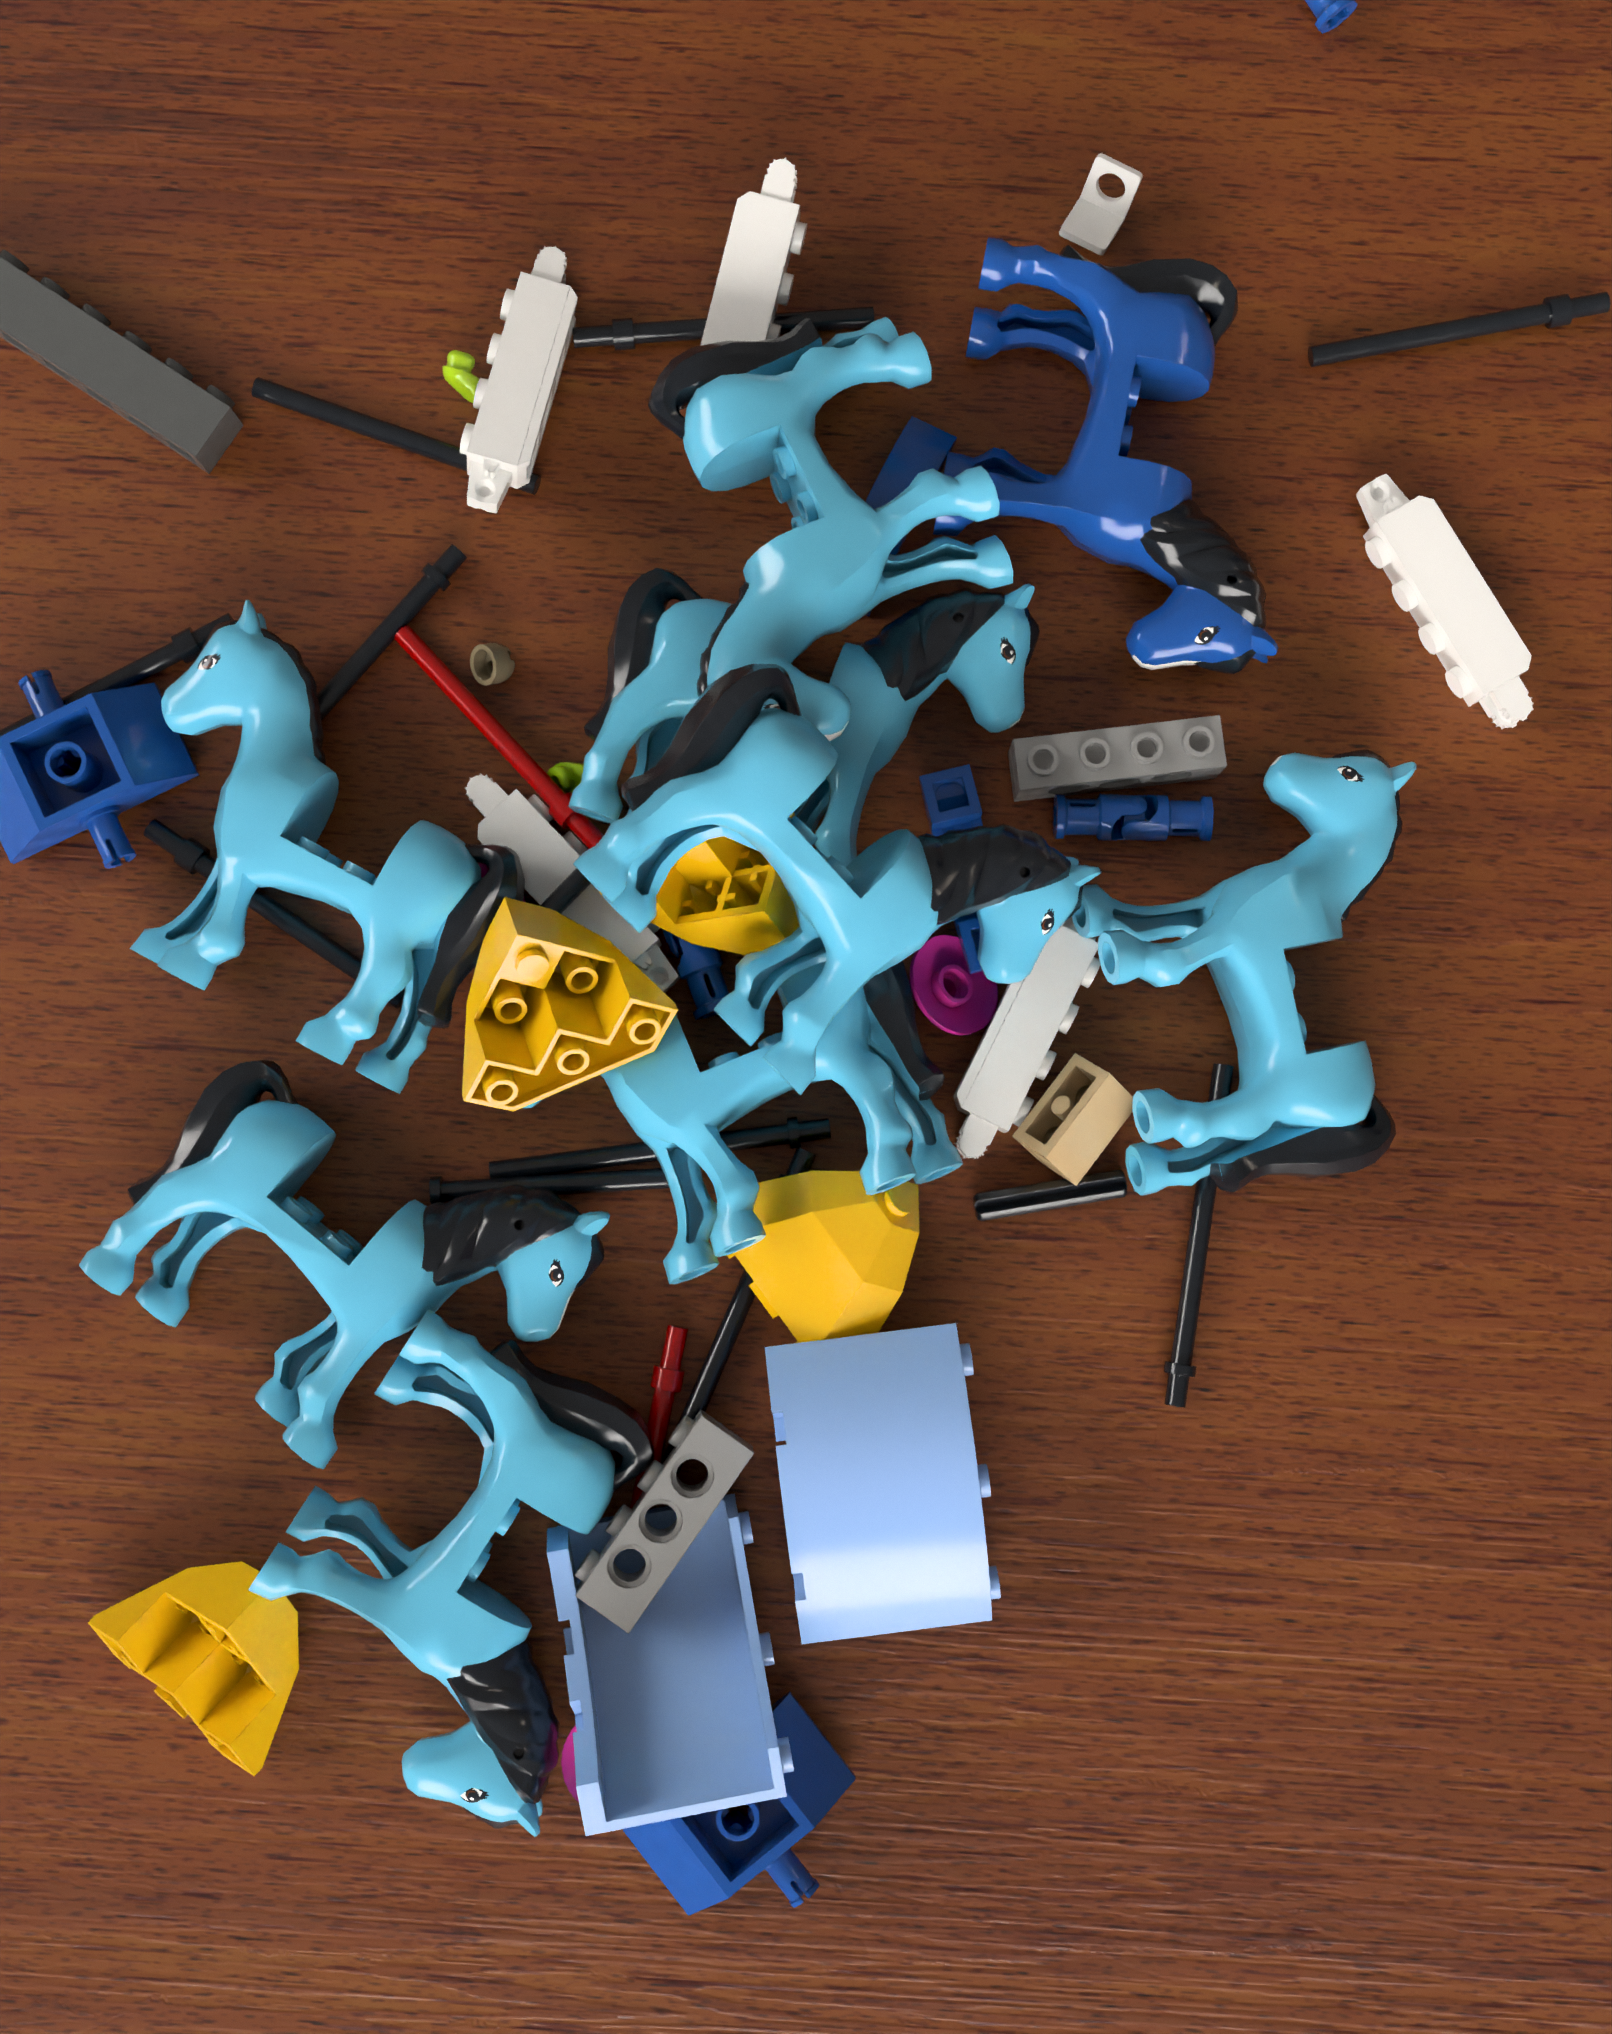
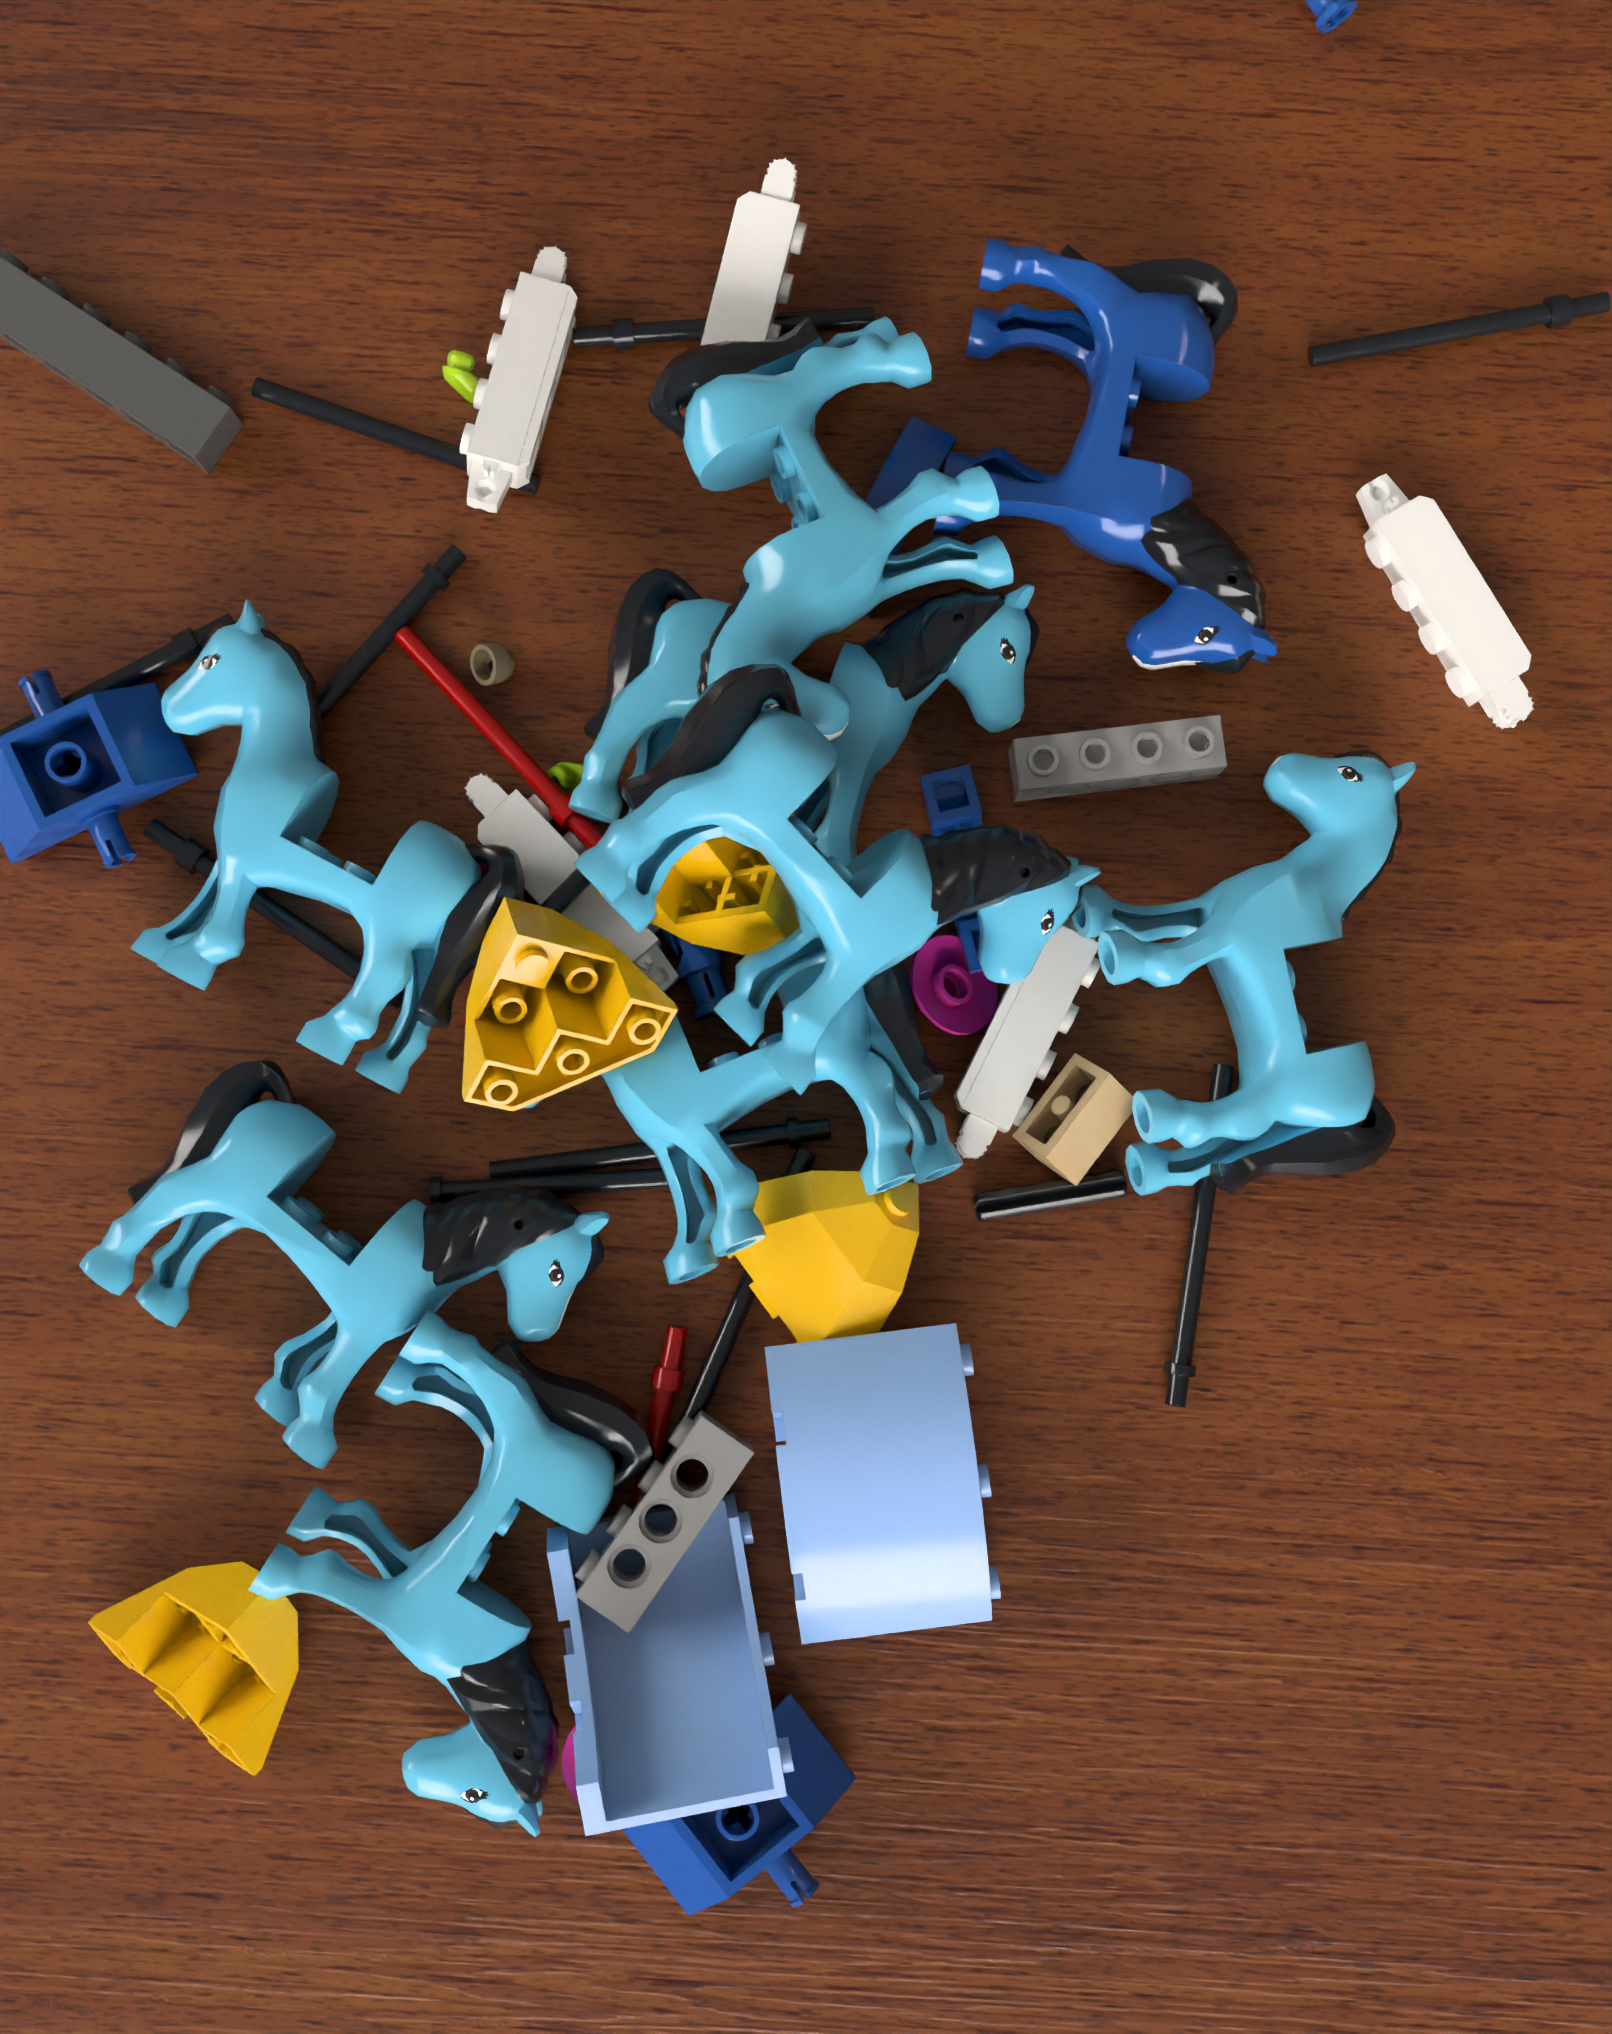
blue piece [1053,794,1214,841] -> none
white bracket [1059,153,1143,255] -> none

